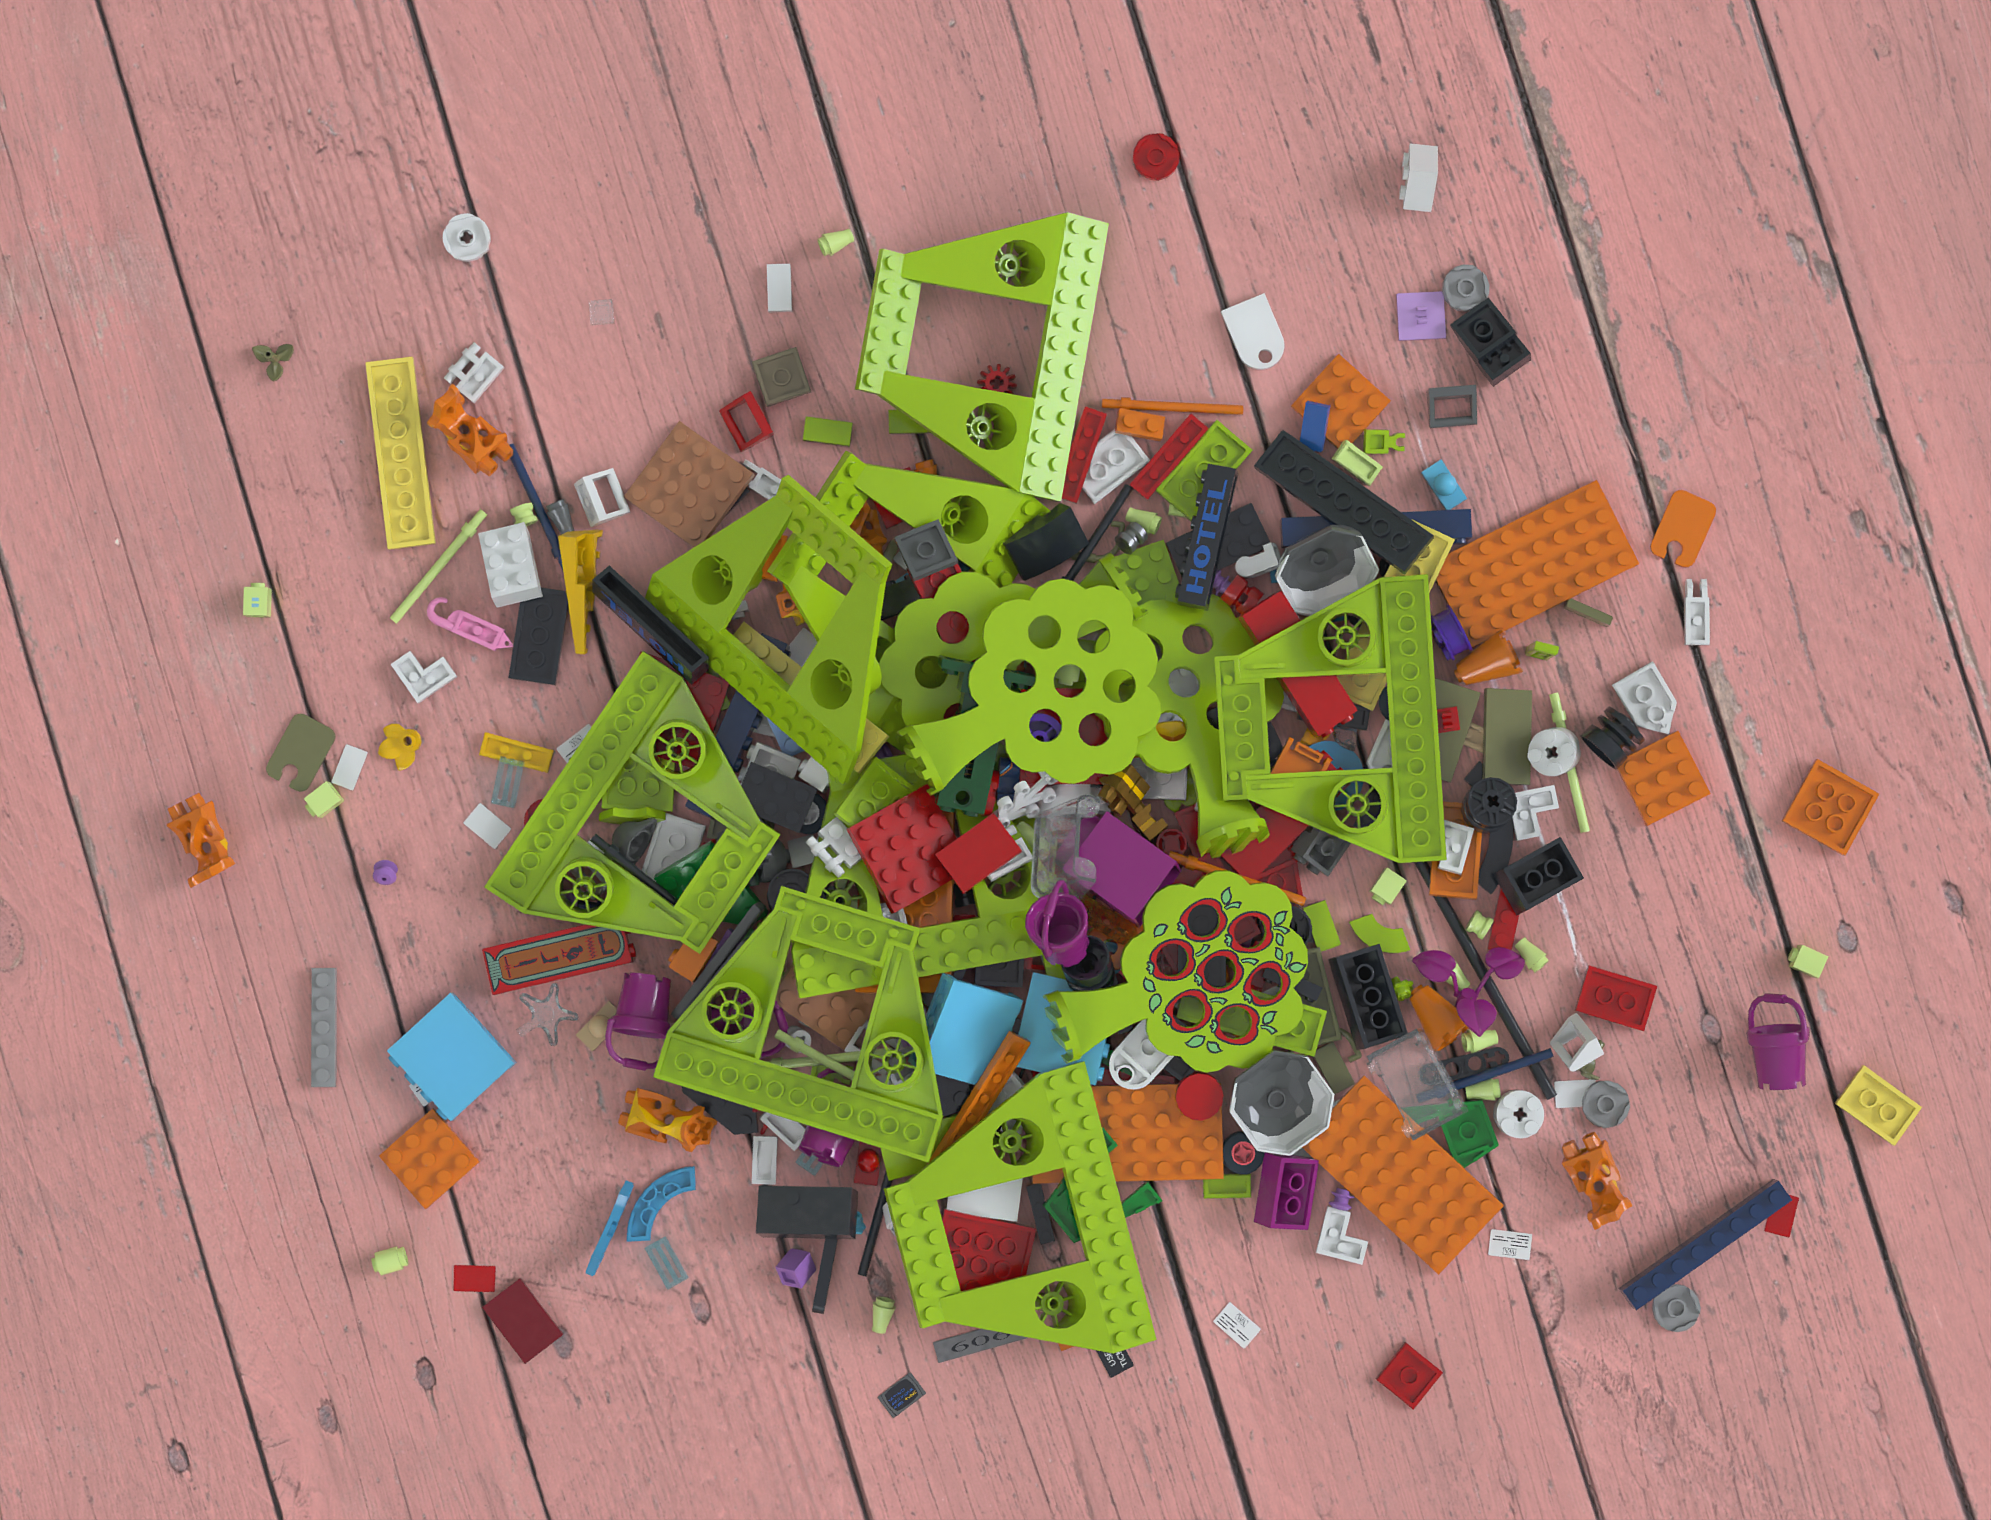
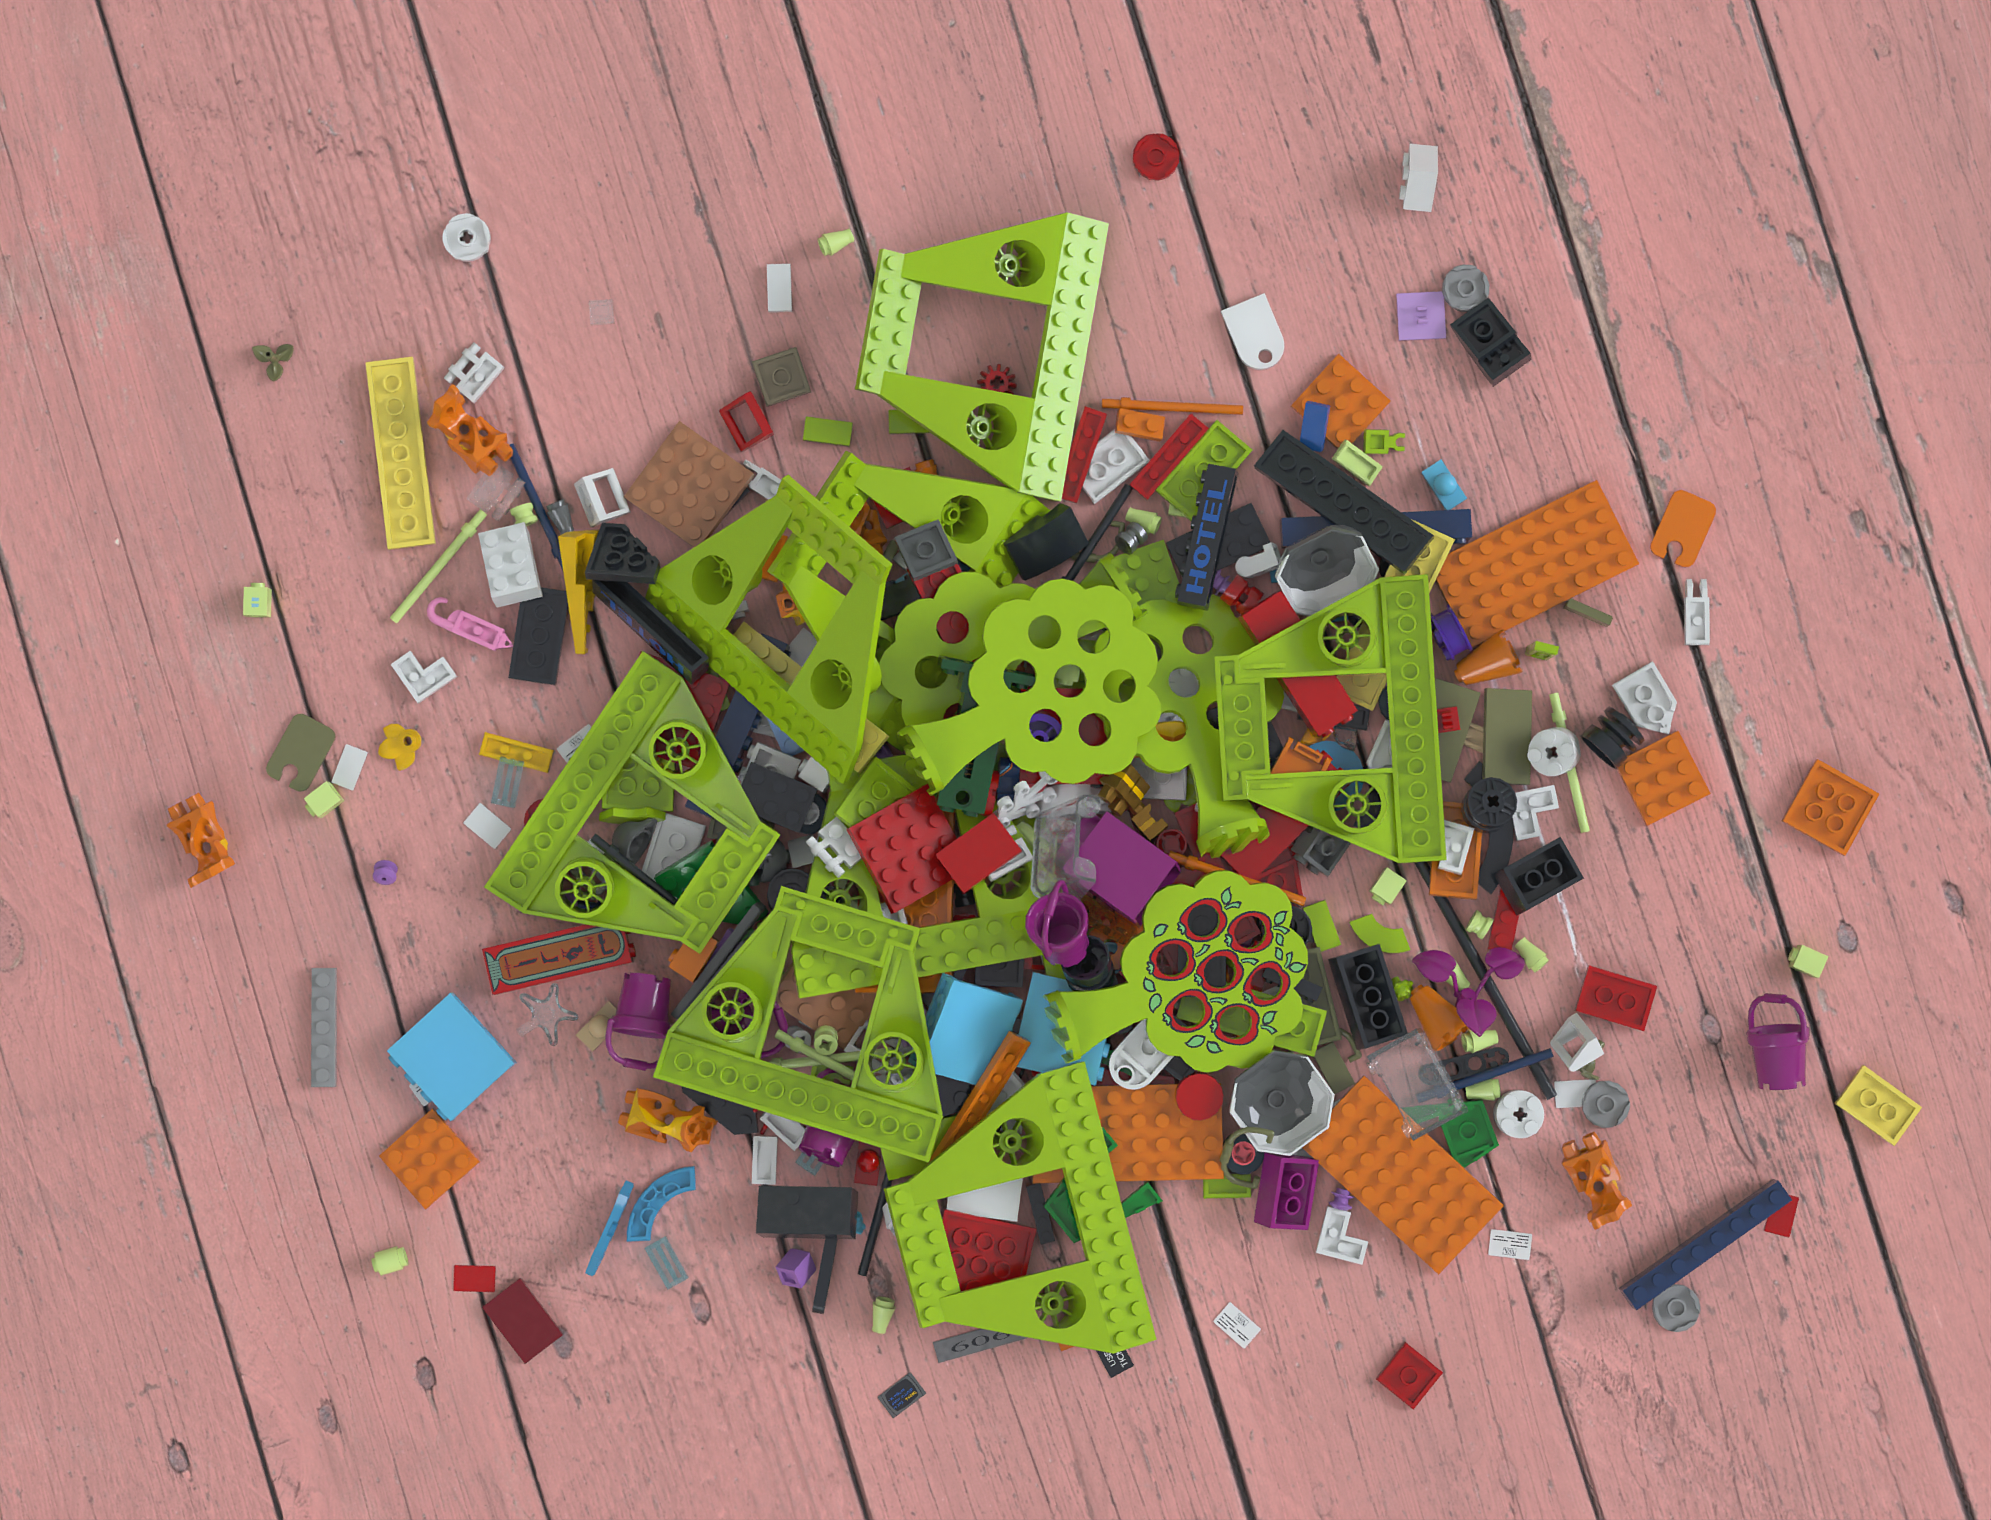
dark grey tile [1426,385,1477,428] -> none
none -> clear plate [466,461,525,521]
none -> black plate [585,523,661,584]
none -> yellowish green wheel [814,1025,838,1055]
none -> olive piece [1219,1127,1274,1189]

